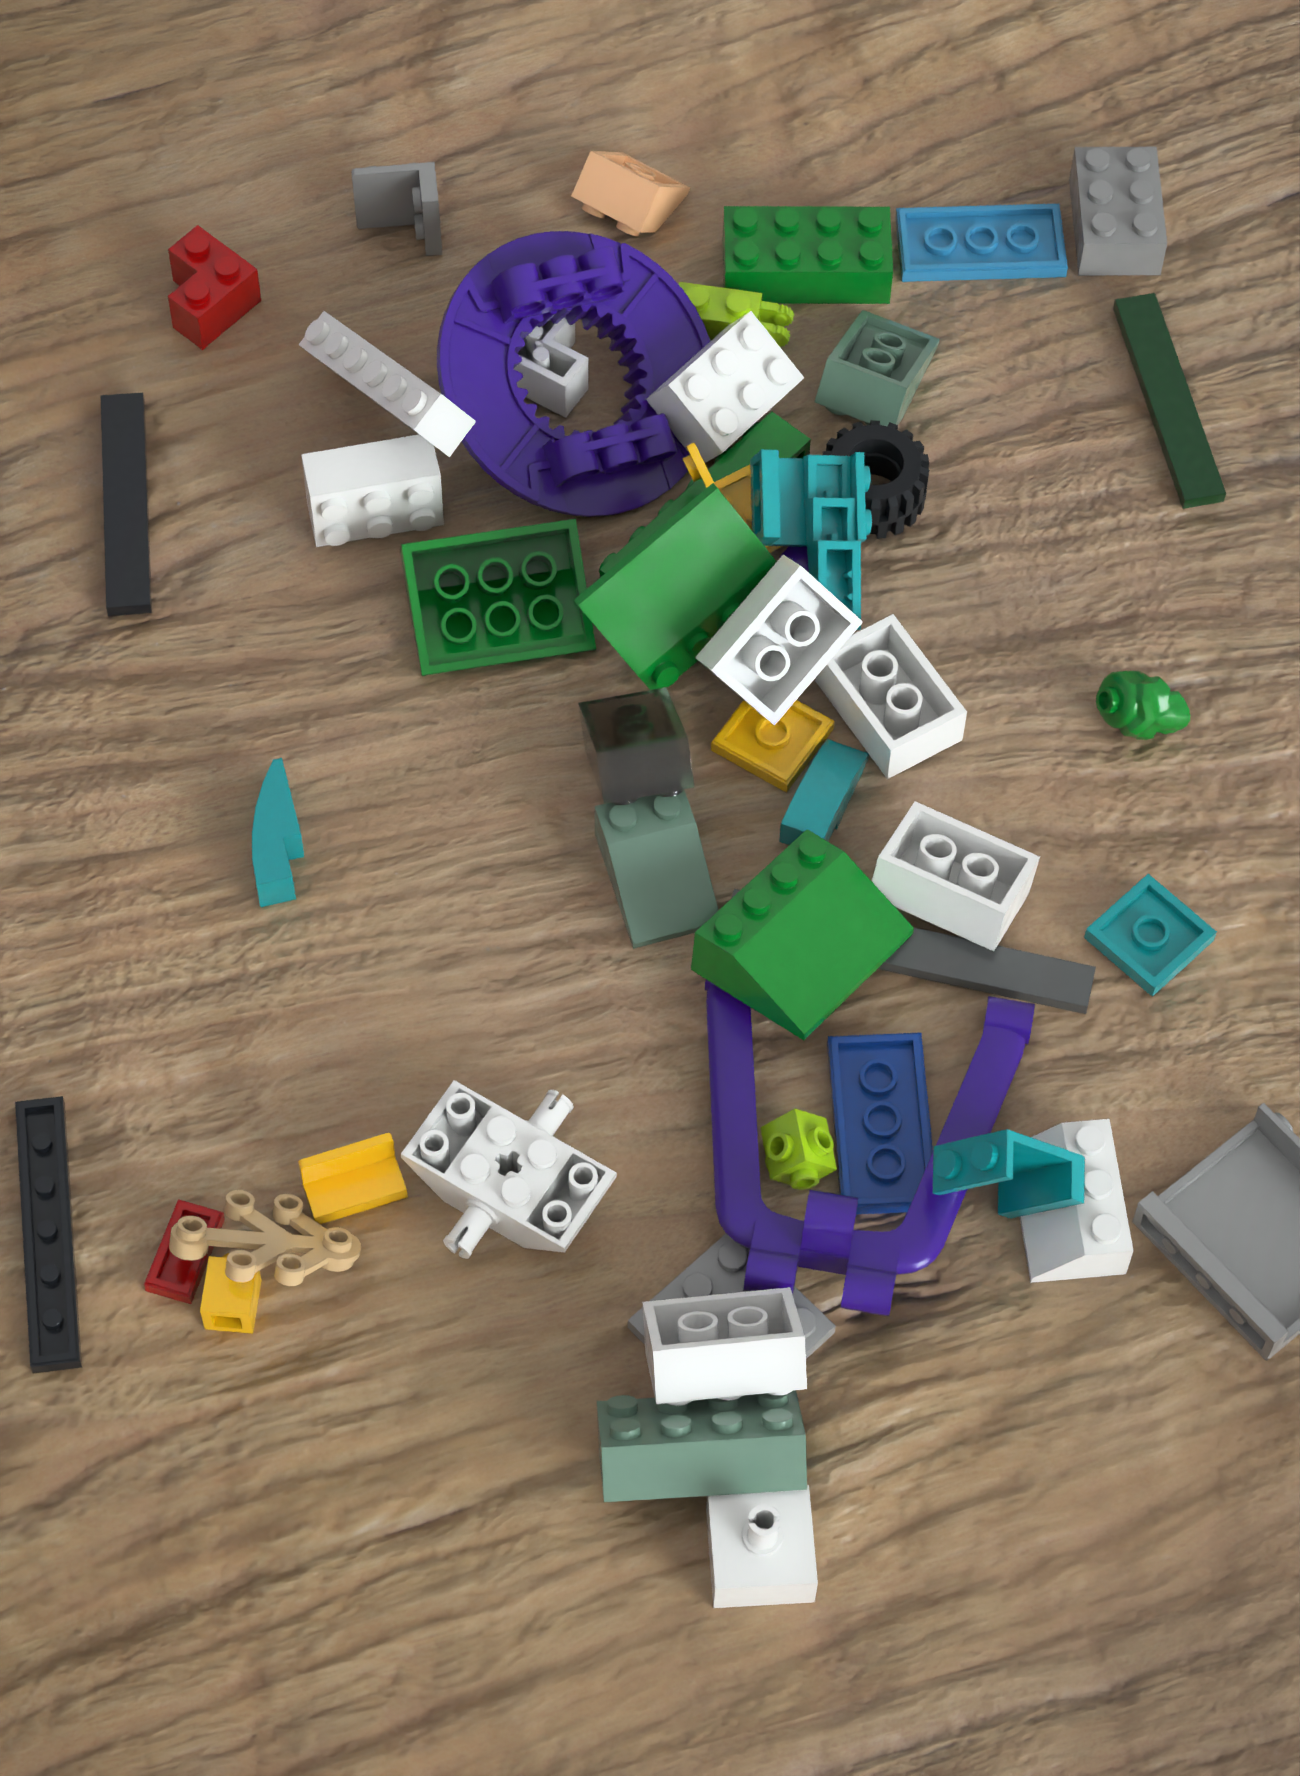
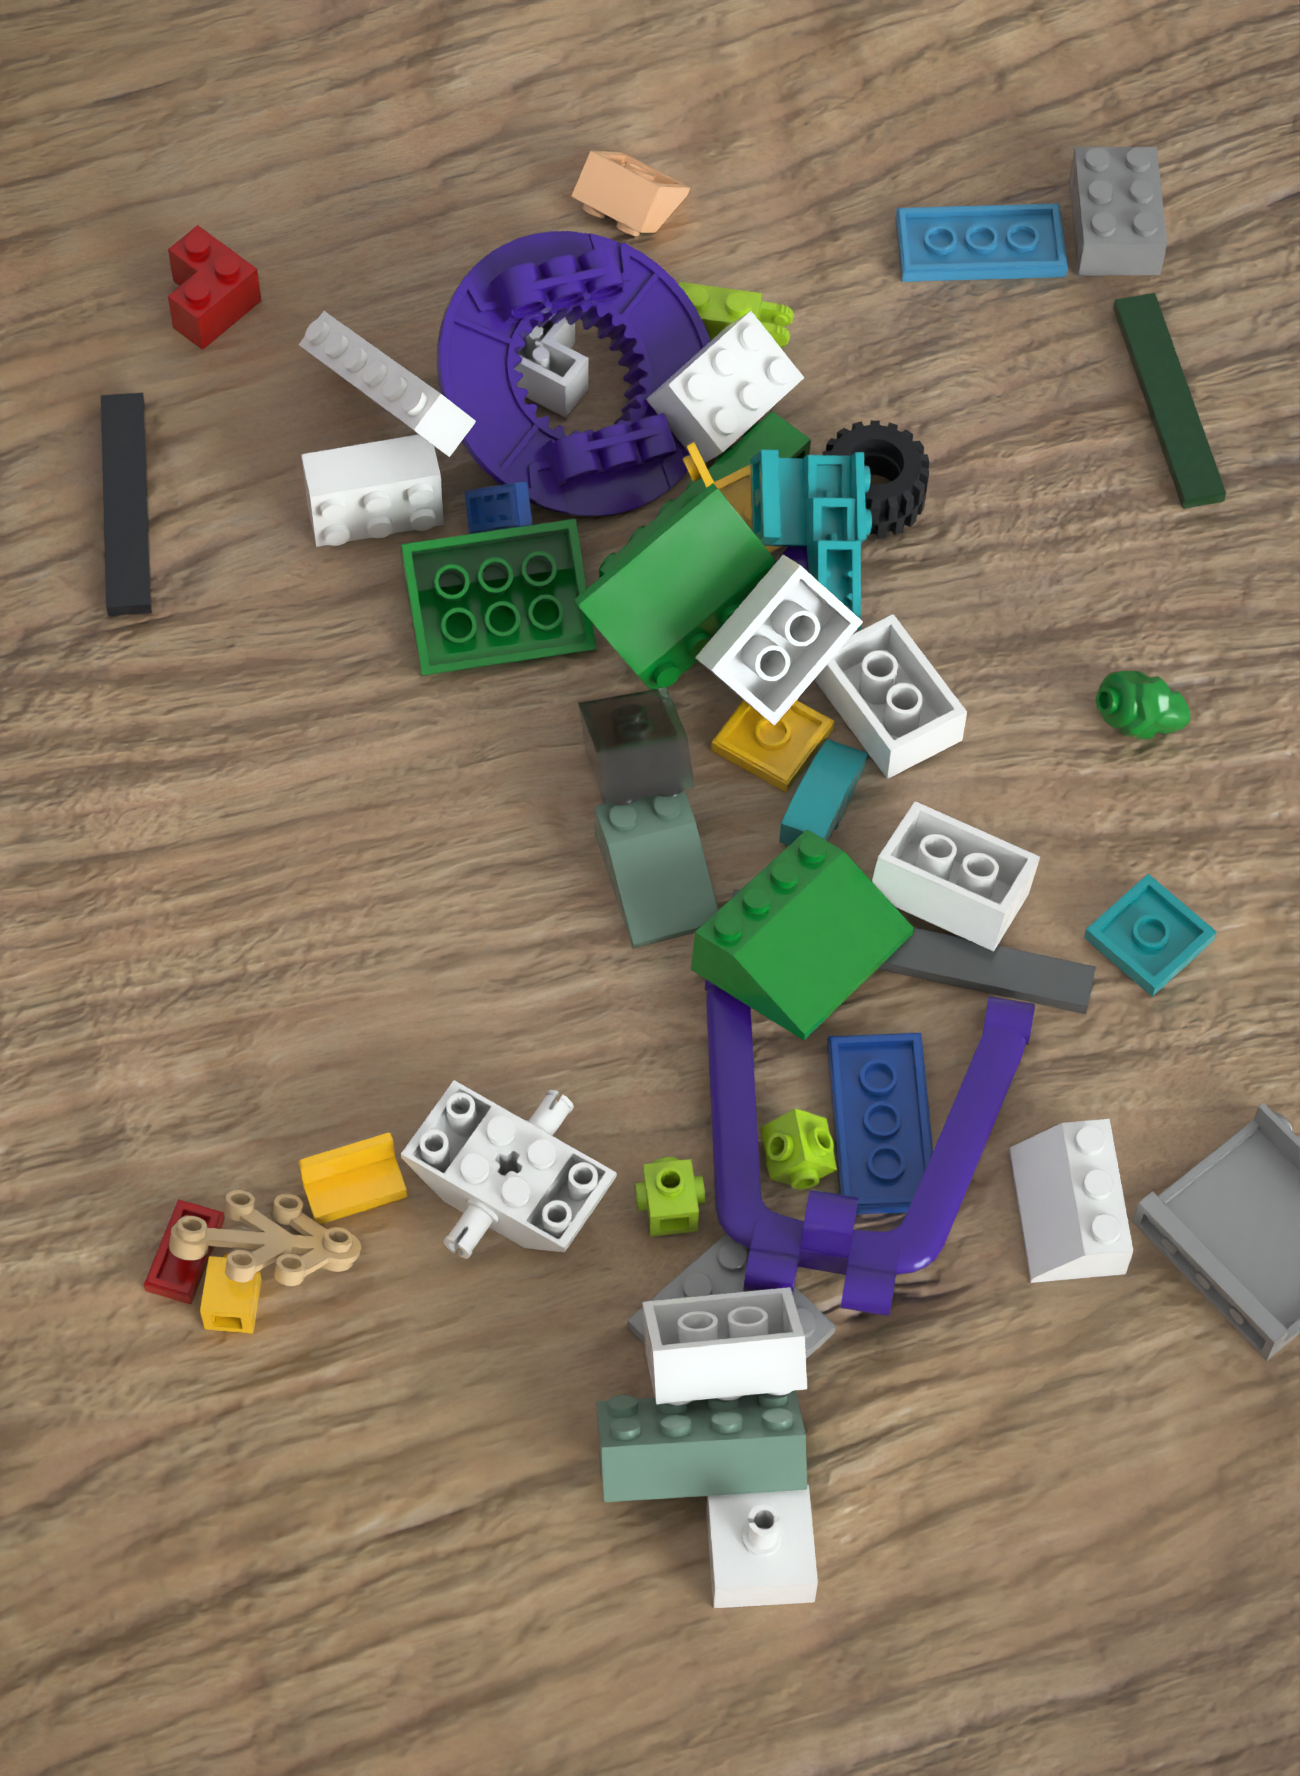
black tile [15,1096,82,1374] -> none
teal slope [252,758,304,907] -> none
light grey bracket [351,162,442,256] -> none
green brick [722,206,893,304] -> none
sand green slope [814,310,940,426] -> none
teal panel [933,1129,1085,1219] -> none
none -> blue plate [465,482,532,534]
none -> lime brick [635,1157,705,1237]

